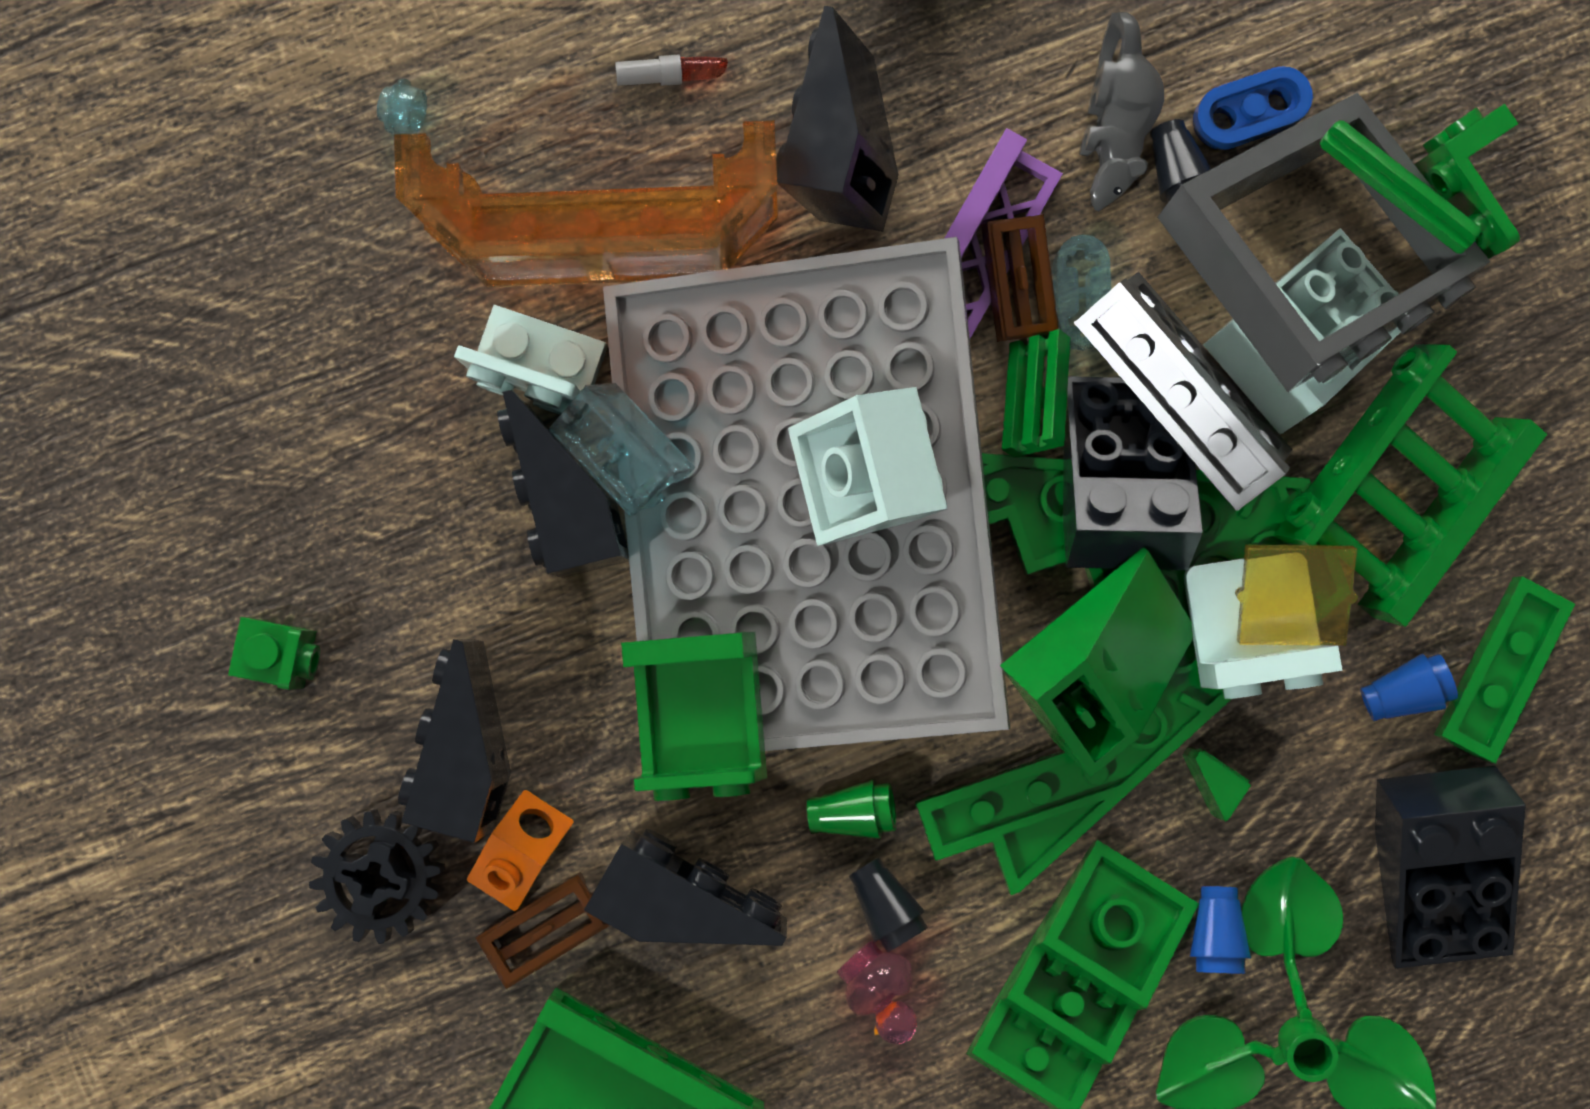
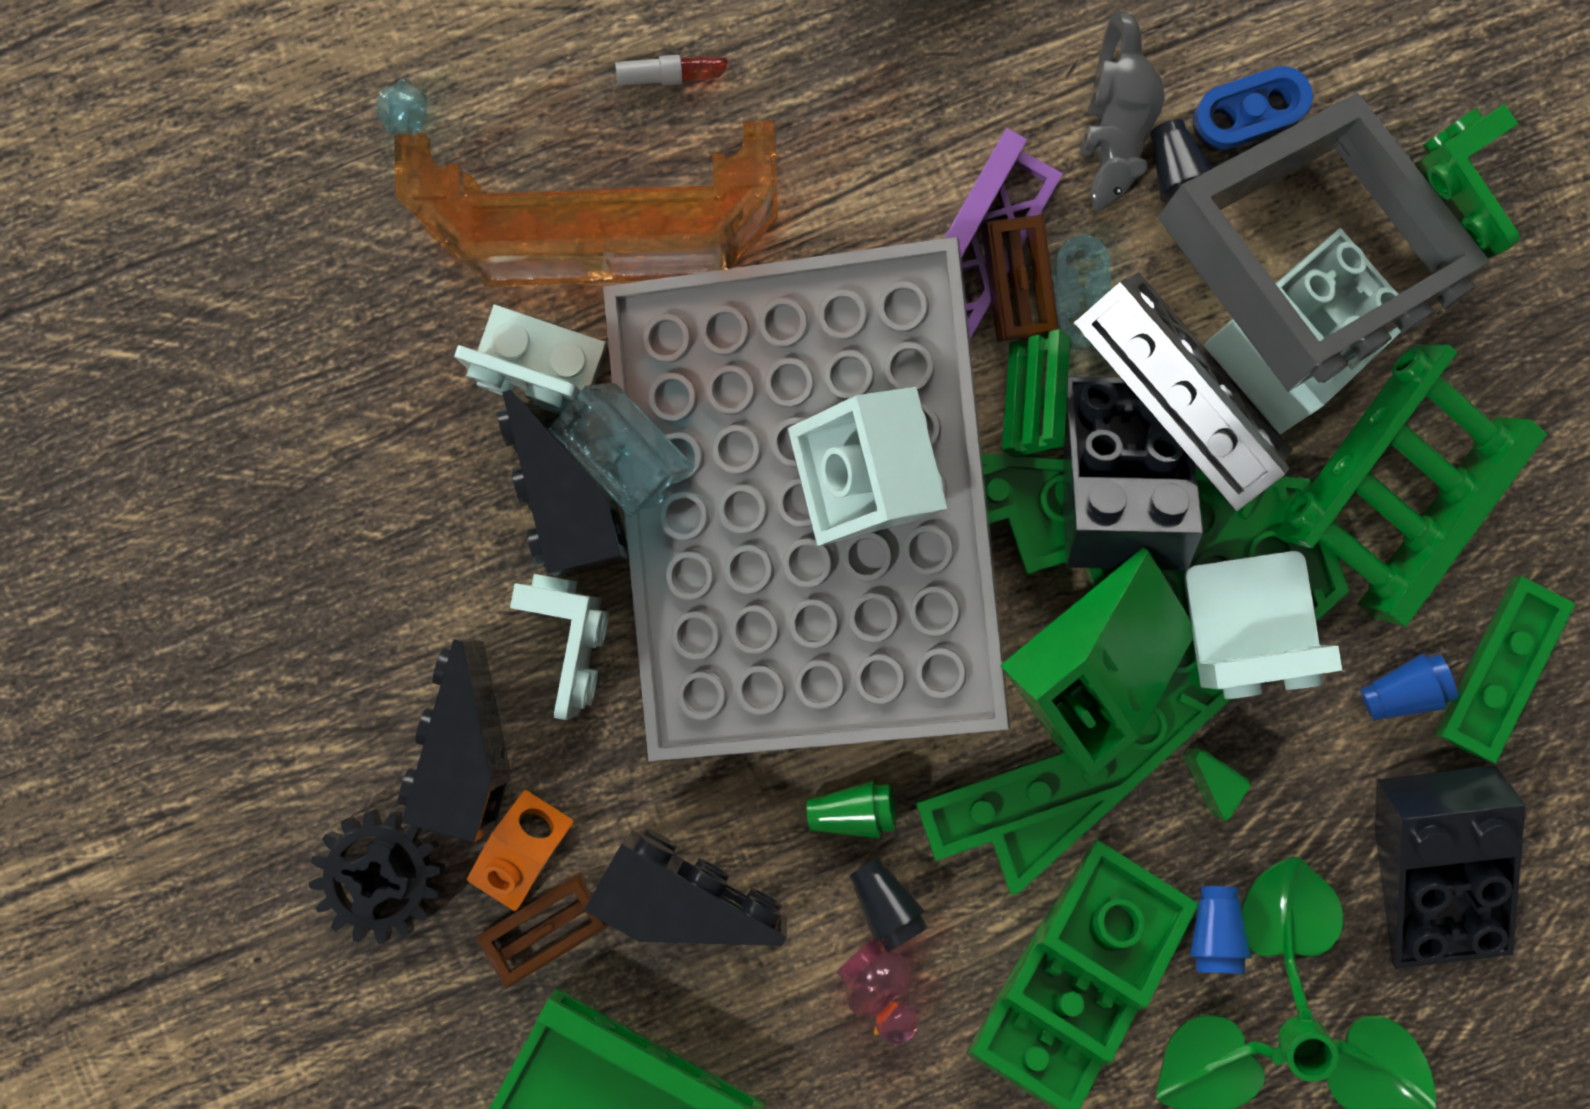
green bracket [228,617,320,690] -> none
green panel [621,632,767,801] -> none
black slope [775,6,899,232] -> none
clear yellow piece [1235,545,1358,646] -> none
green axle [1320,120,1481,254] -> none
none -> light aqua bracket [510,574,609,720]

